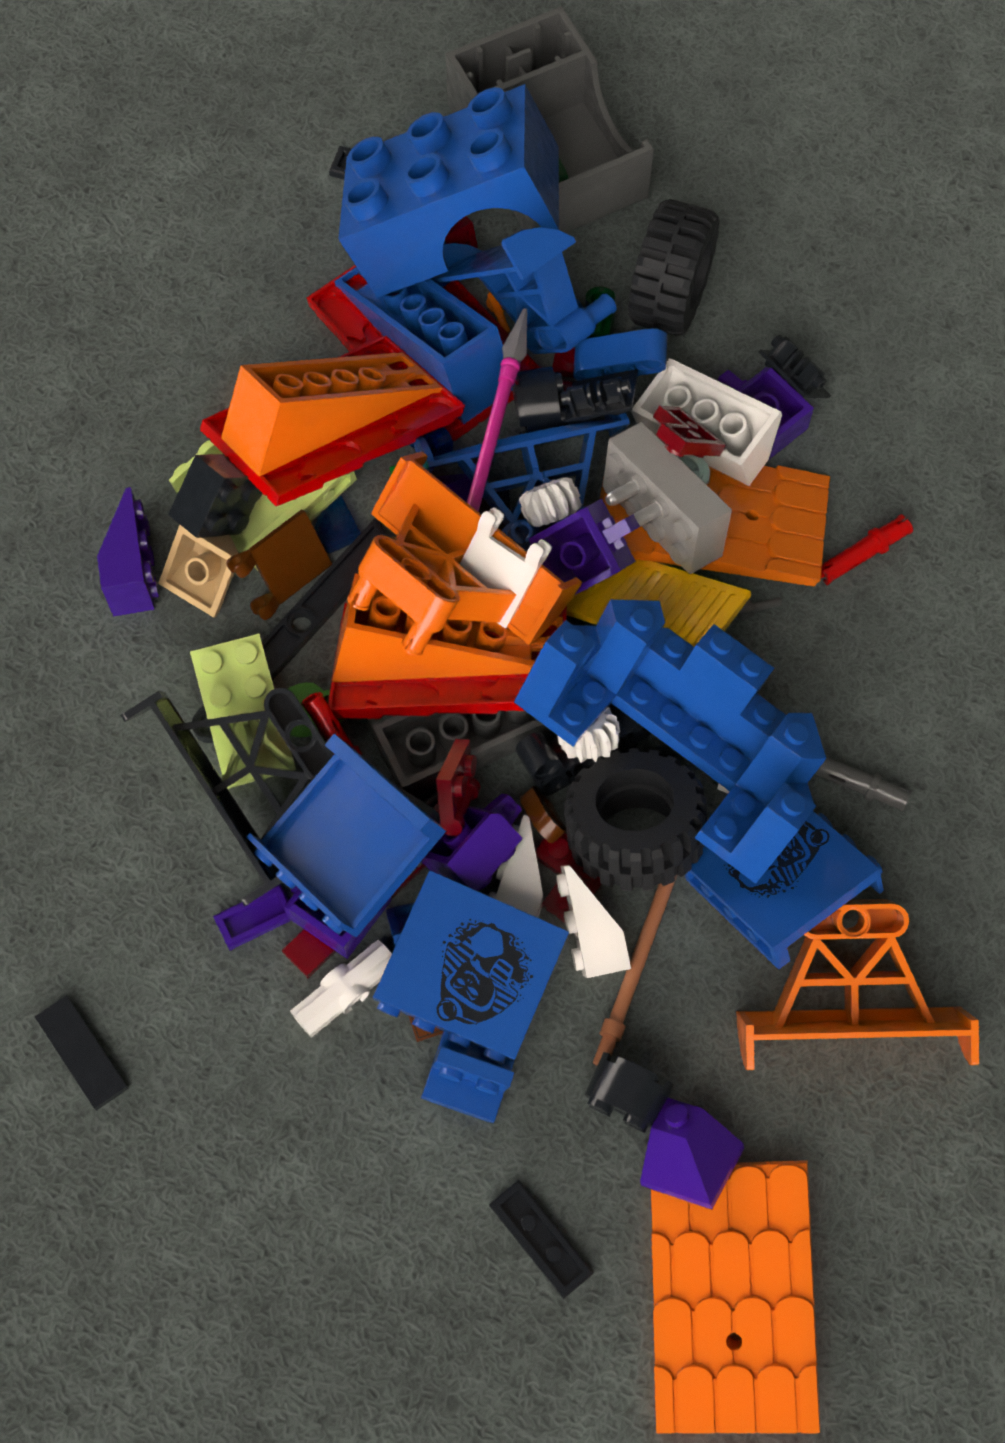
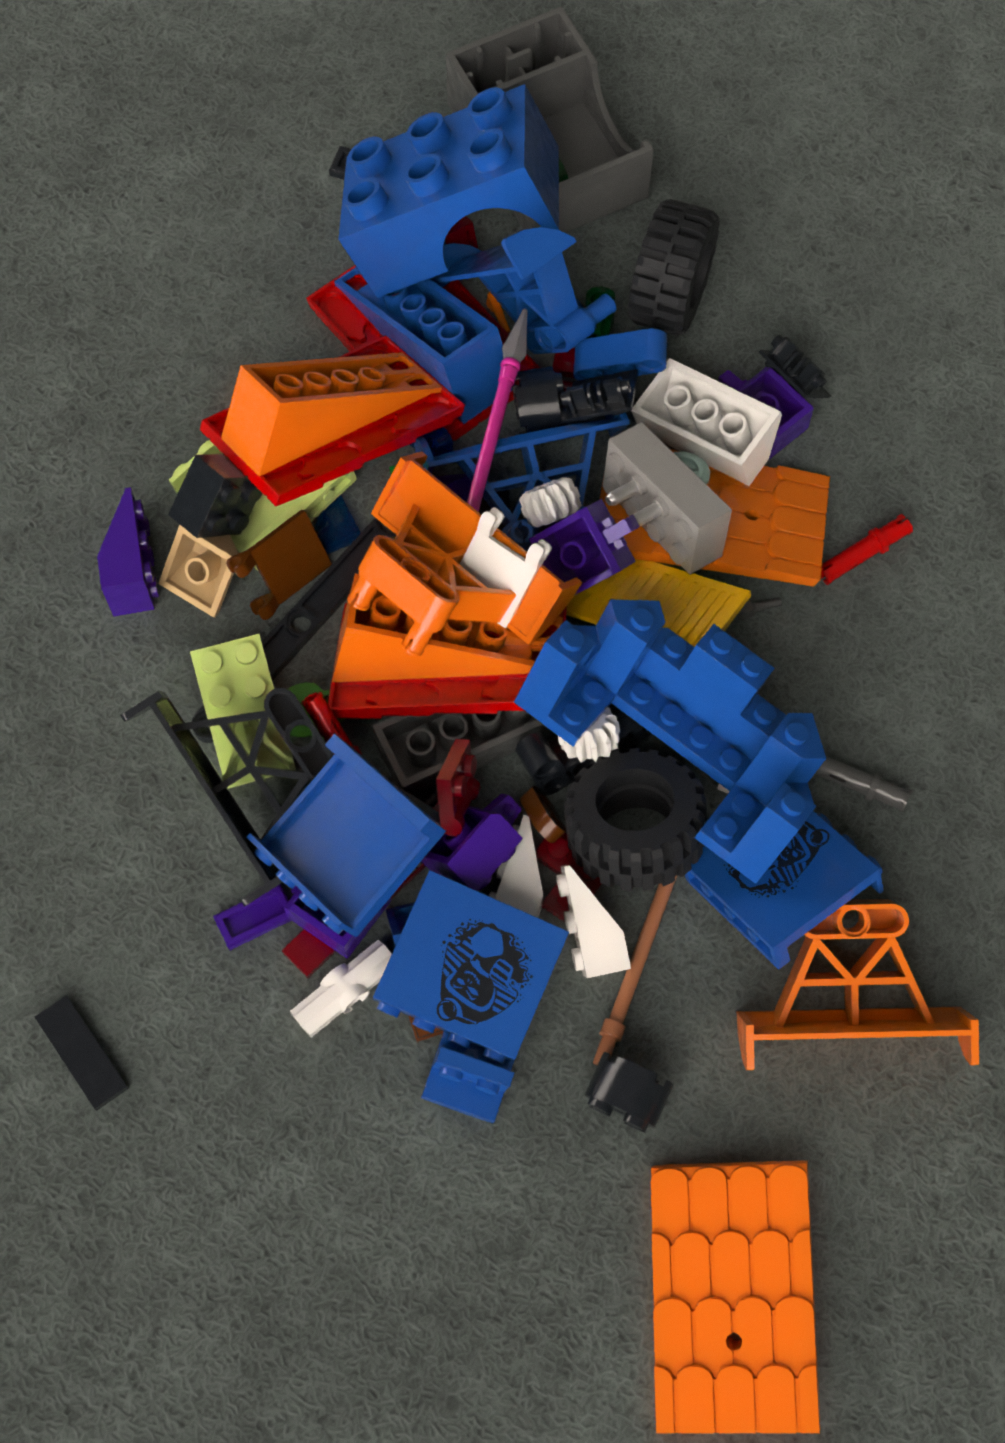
black tile [489,1180,594,1300] -> none
dark purple slope [640,1098,744,1210] -> none
dark red plate [653,405,726,458] -> none

